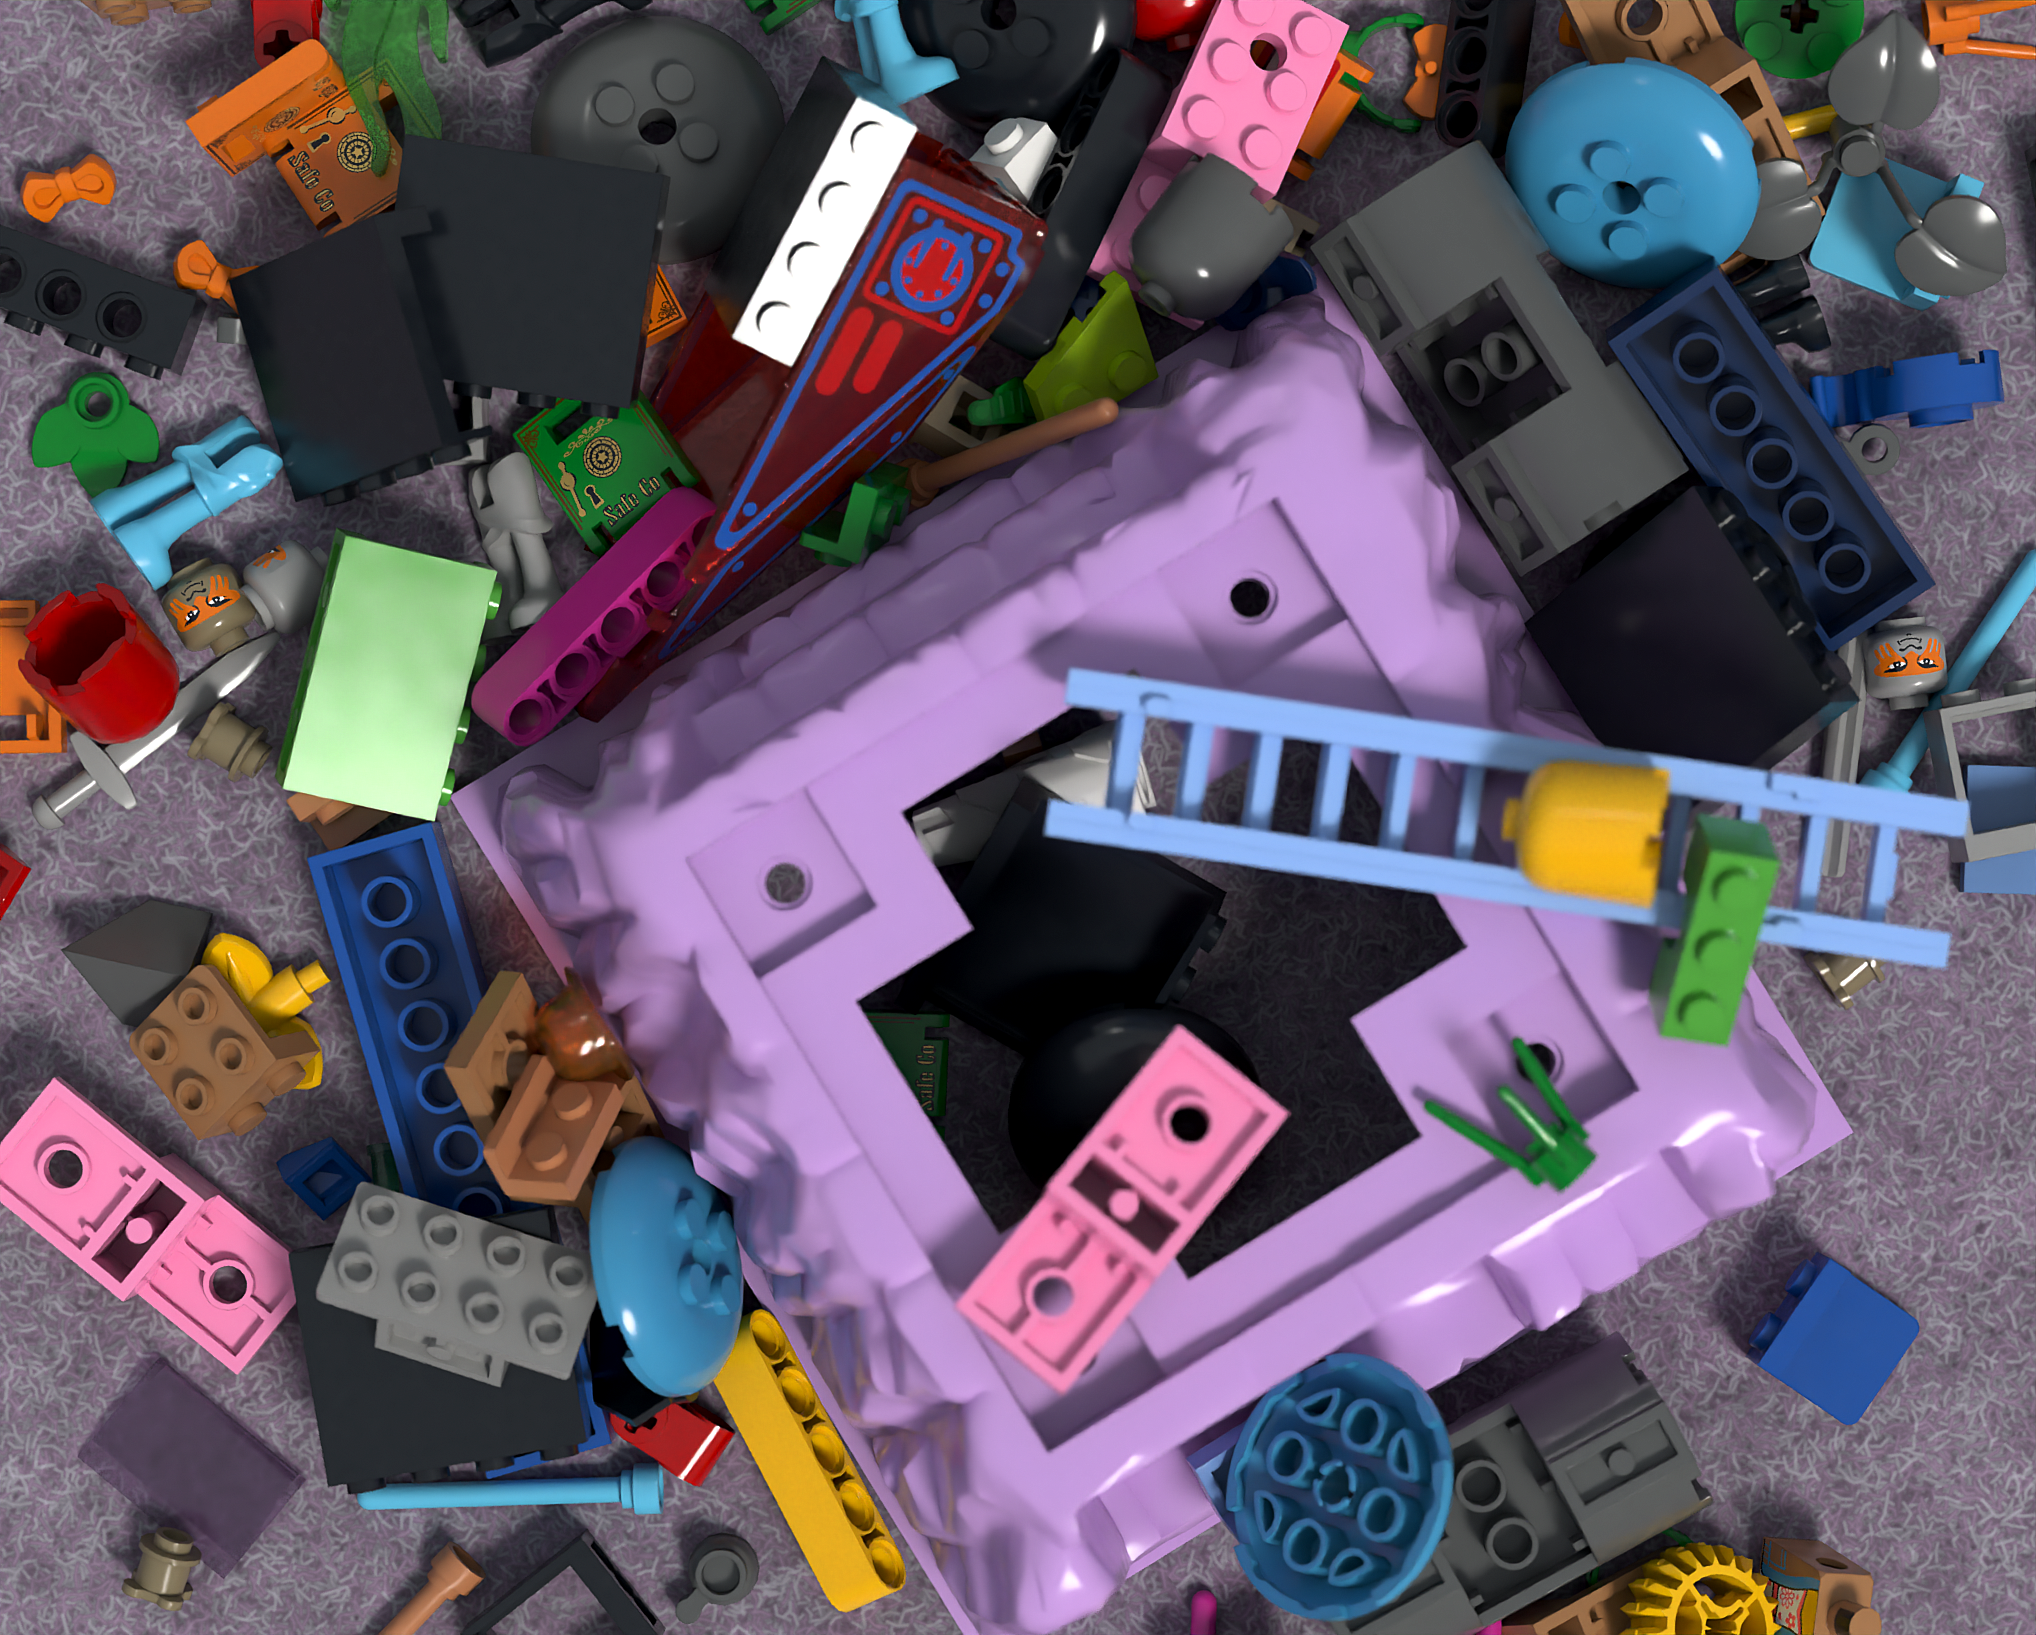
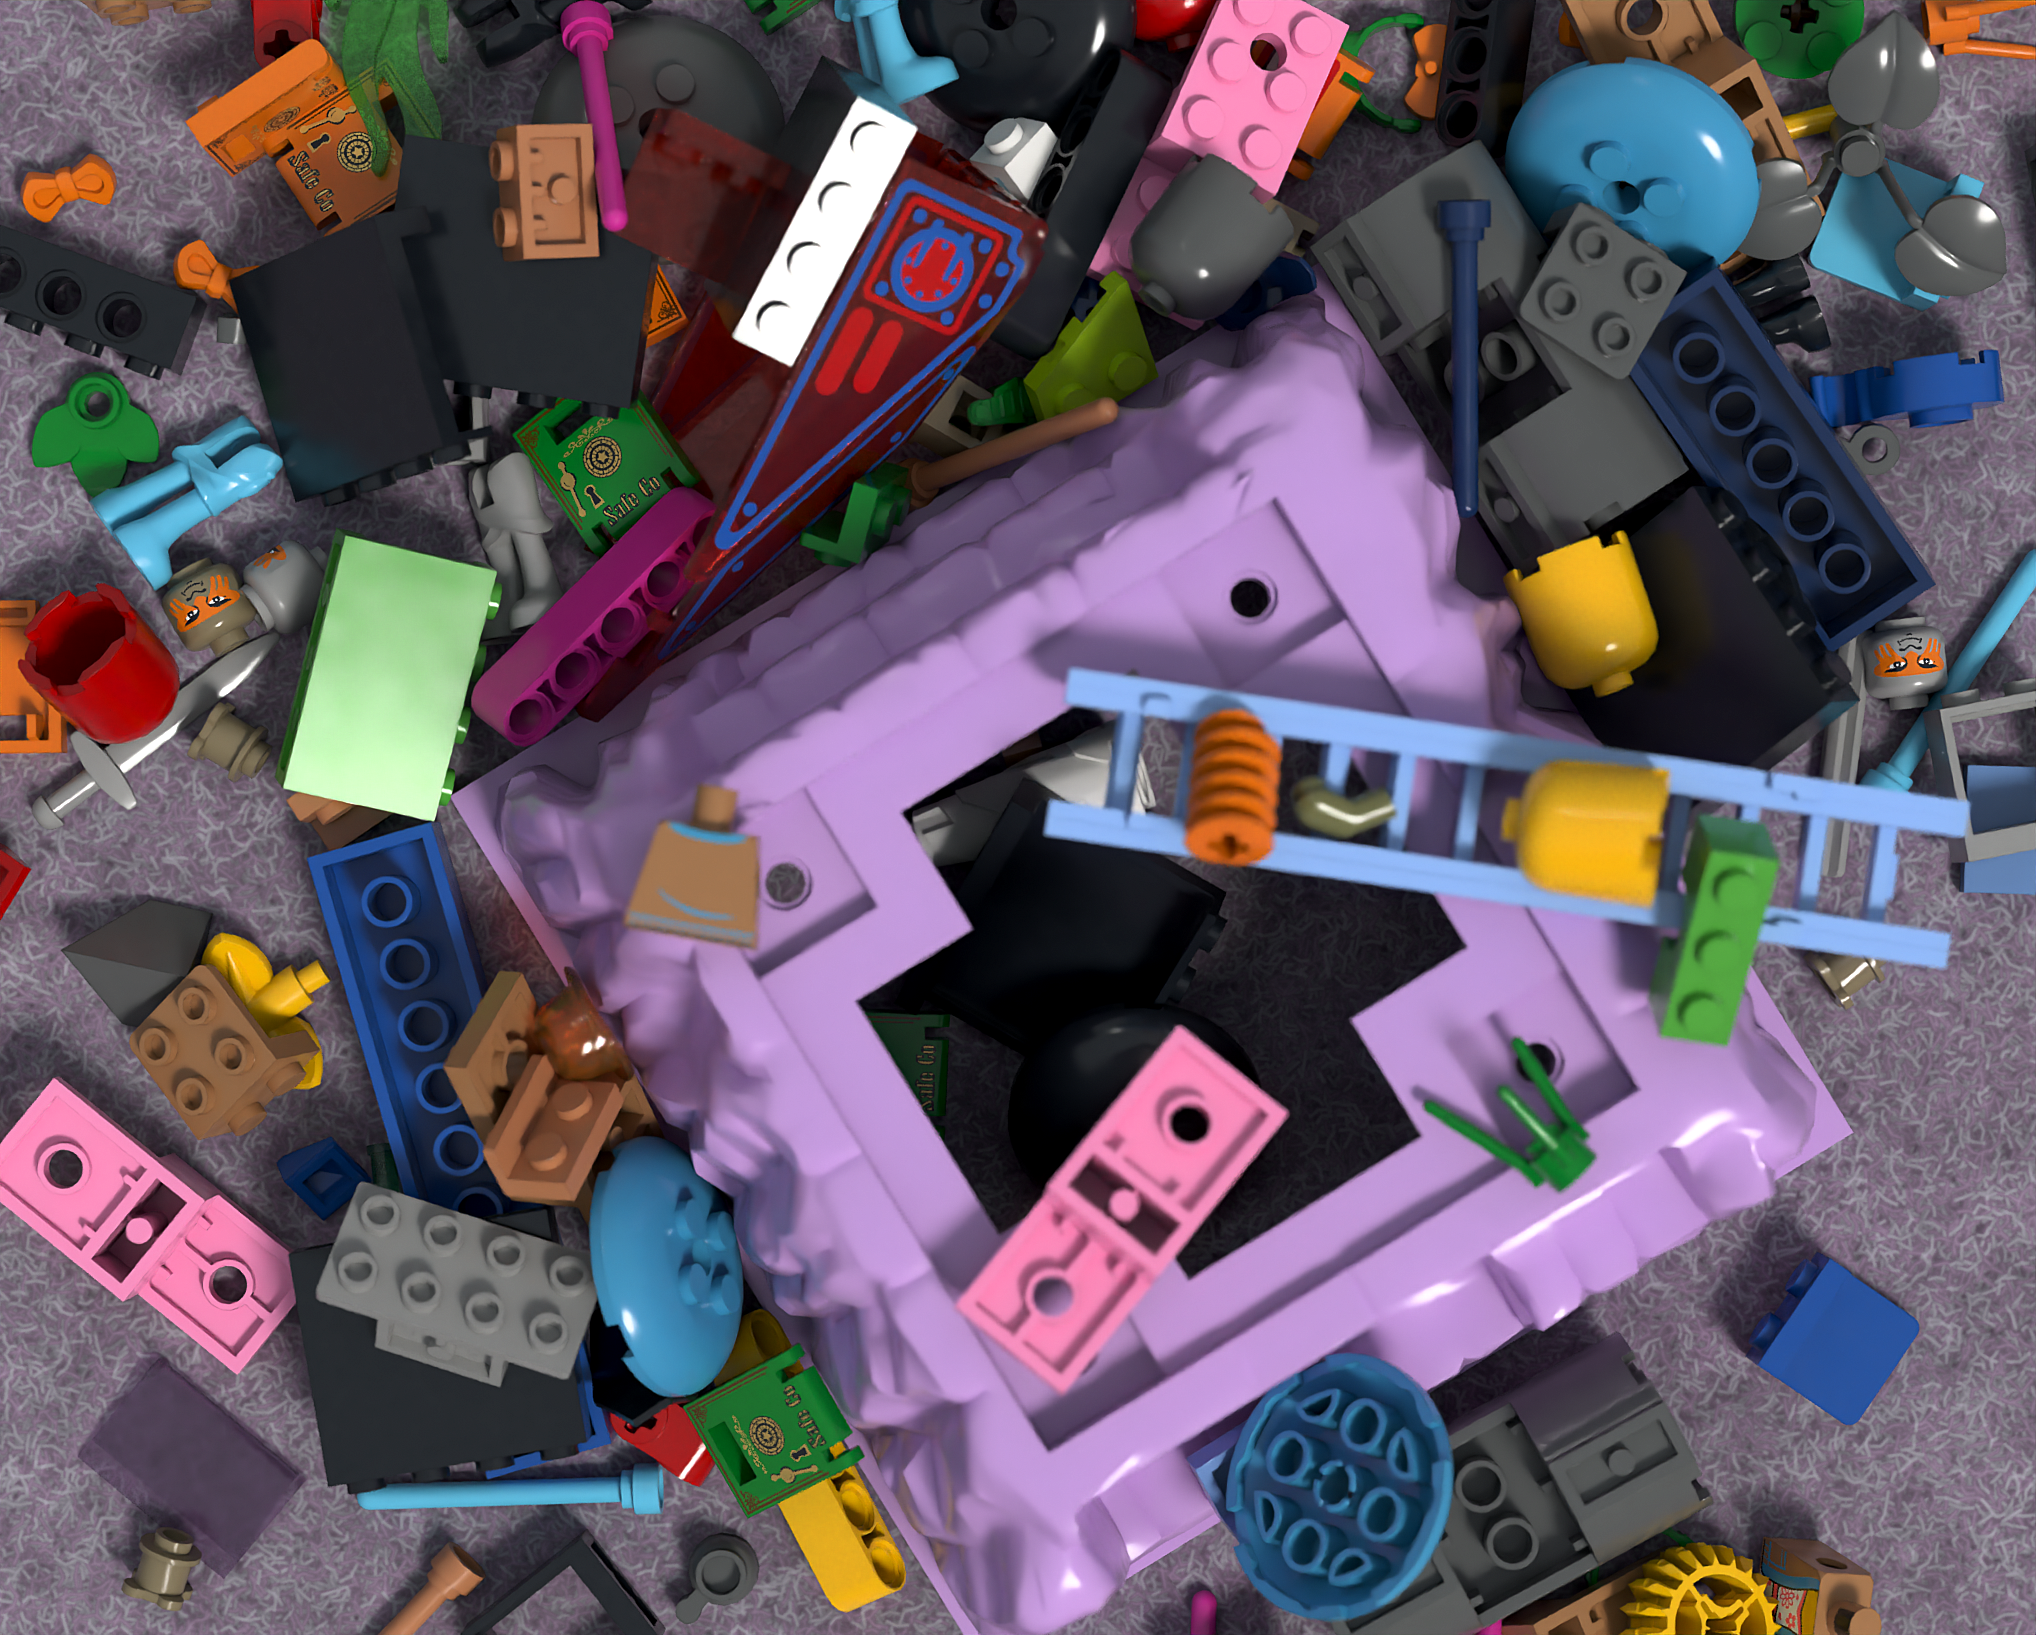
none -> nougat bracket [489,124,599,261]
none -> dark pink piece [560,0,628,231]
none -> clear red bracket [606,108,792,283]
none -> medium nougat torso [623,784,761,950]
none -> green container [683,1342,865,1519]
none -> orange piece [1183,710,1281,865]
none -> olive arm [1291,777,1397,839]
none -> dark blue piece [1438,199,1491,519]
none -> yellow cylinder [1502,531,1659,697]
none -> dark grey bracket [1516,202,1687,380]

